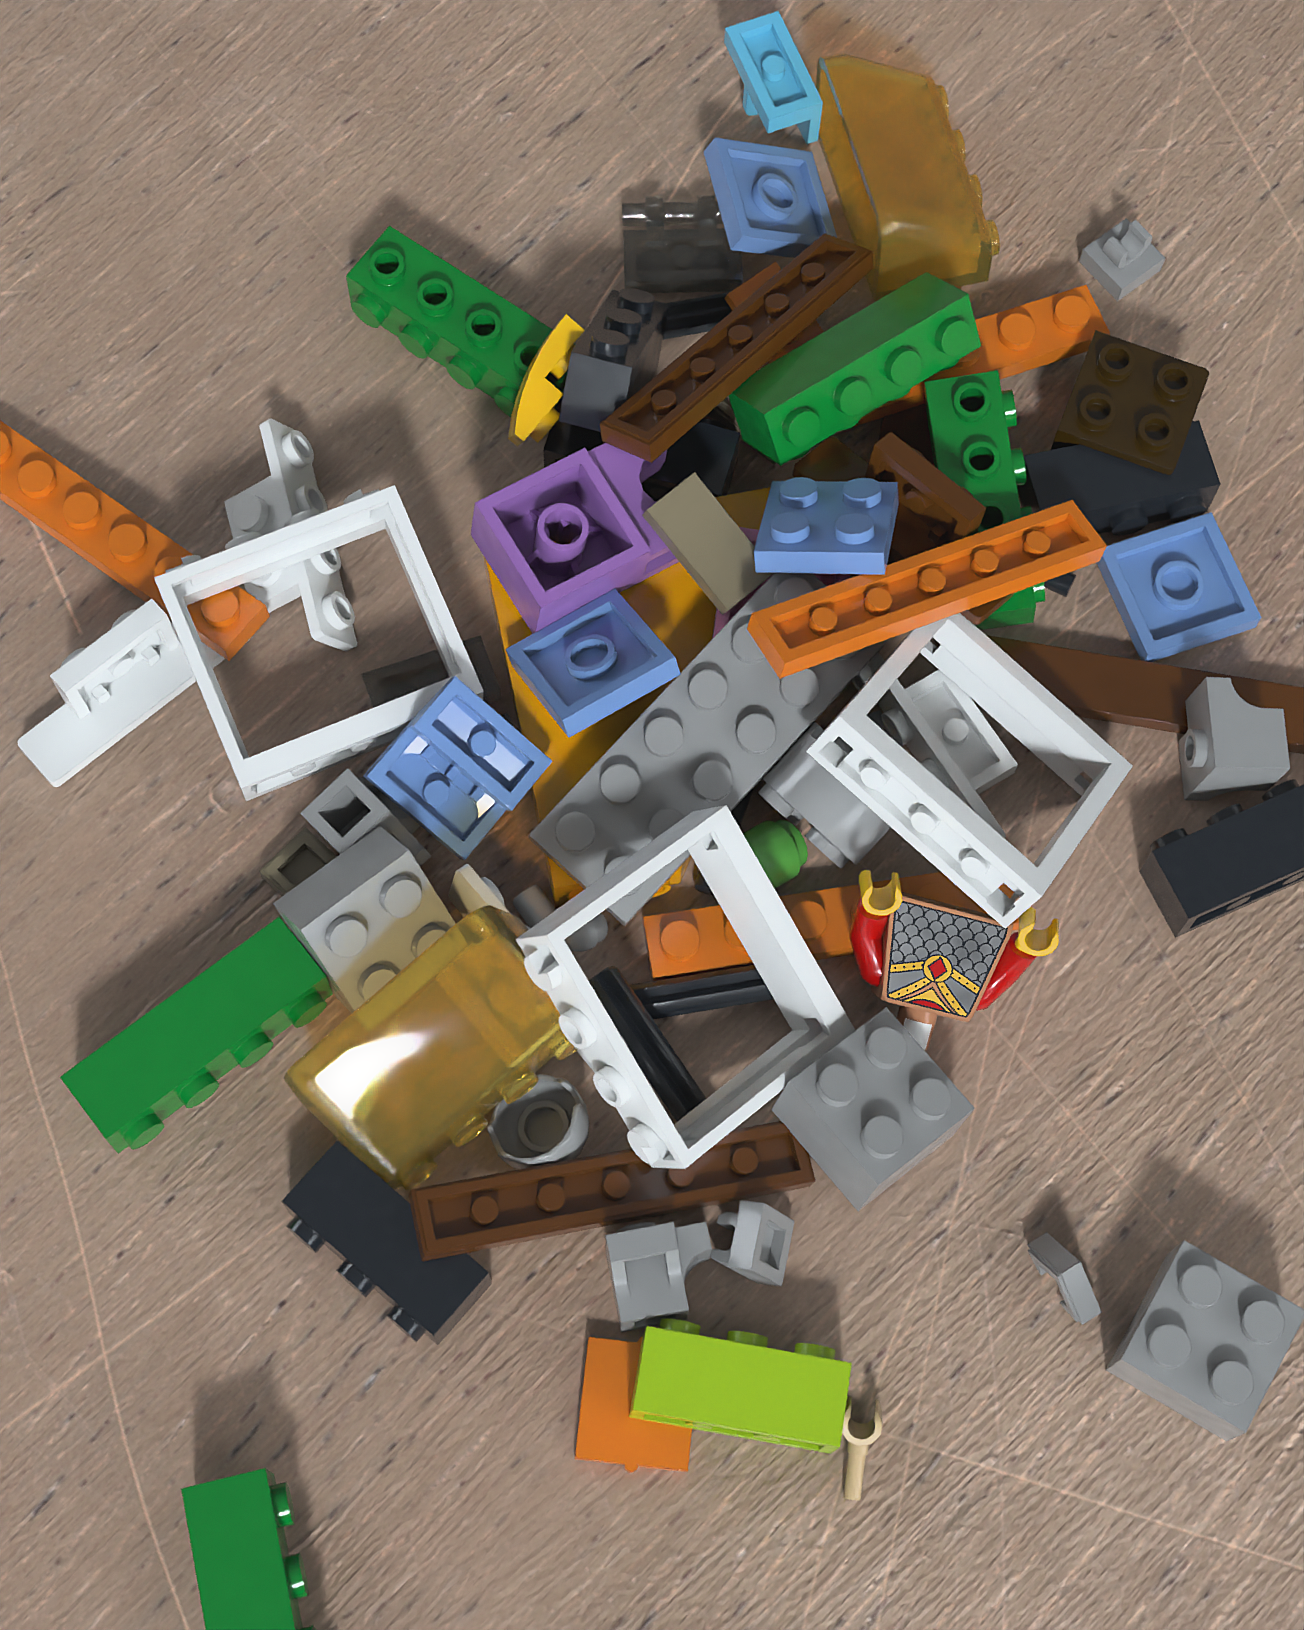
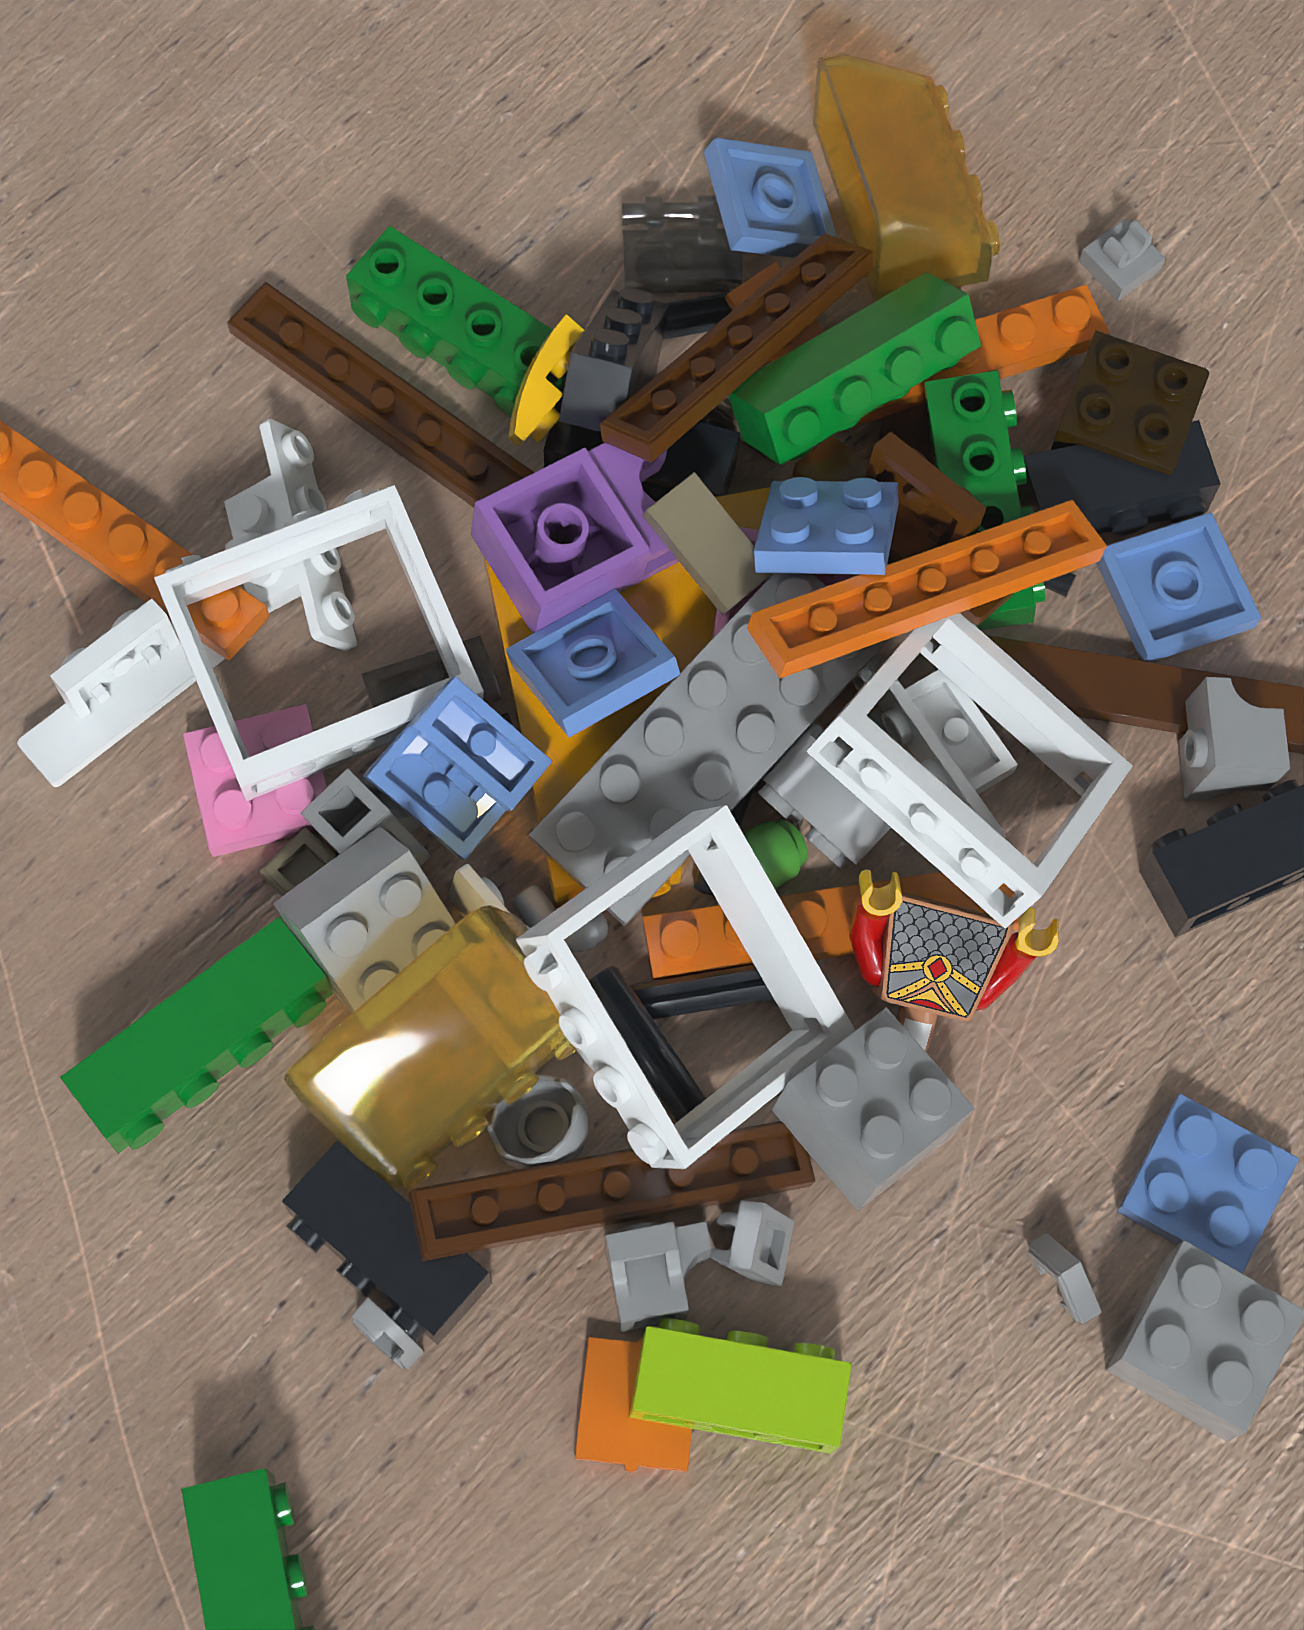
medium azure panel [724,11,823,144] -> none
tan hand [842,1396,882,1501] -> none
none -> bright pink plate [183,704,327,857]
none -> reddish brown tile [227,282,535,508]
none -> light grey tile [352,1298,424,1370]
none -> medium blue plate [1117,1093,1300,1274]

